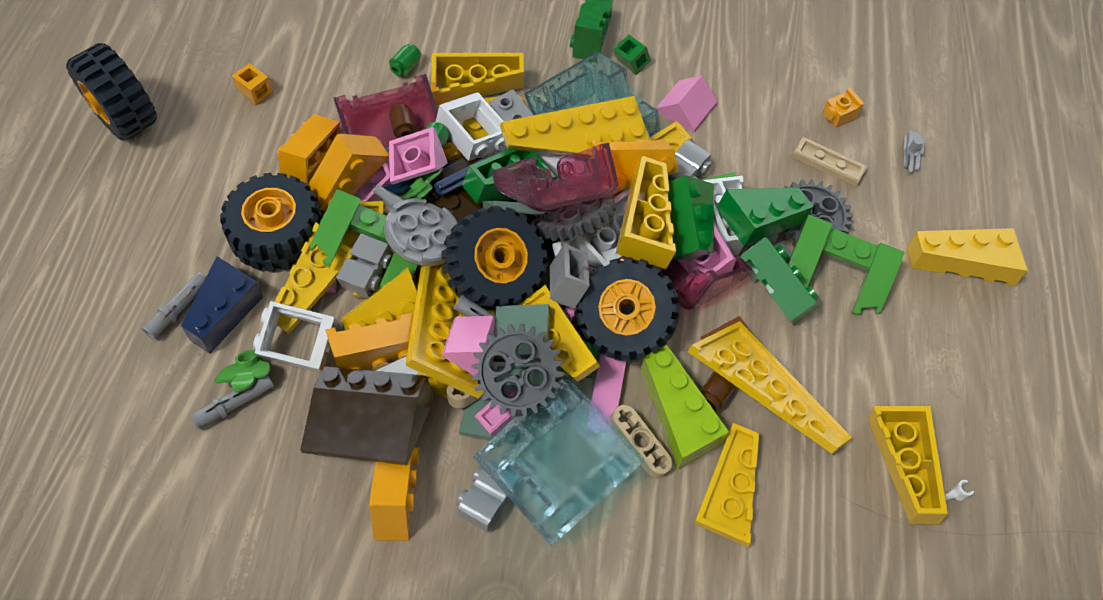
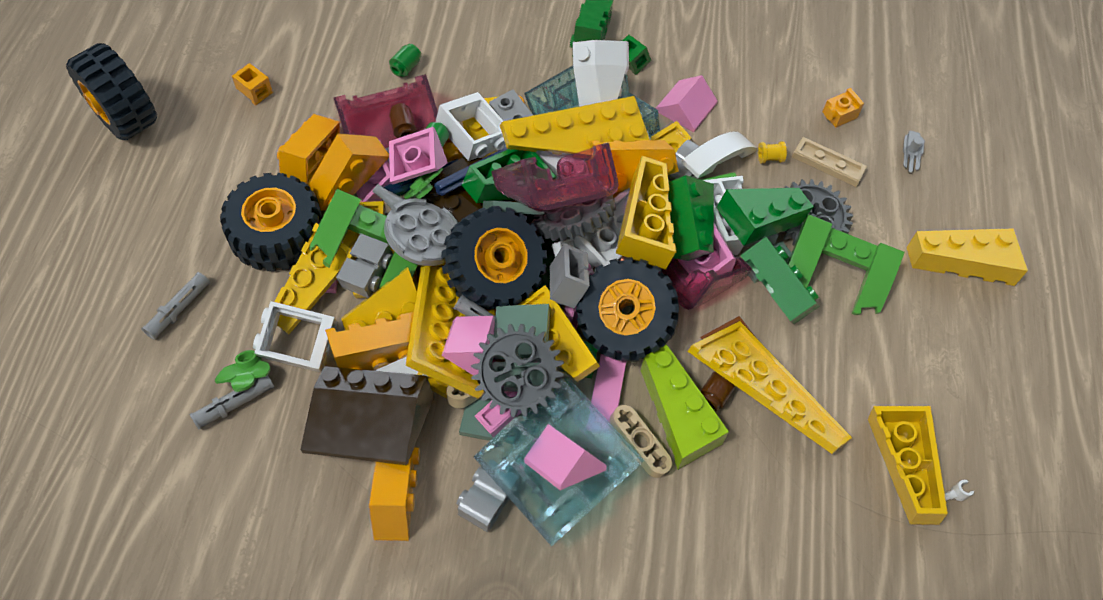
dark blue wedge [181,256,263,354] -> none
yellow wedge [431,53,524,107] -> none
yellow wing [694,423,759,547] -> none
none -> bright pink slope [524,424,607,490]
none -> white wedge [573,40,629,107]
none -> white slope [681,132,758,178]
none -> yellow bush [758,141,787,163]

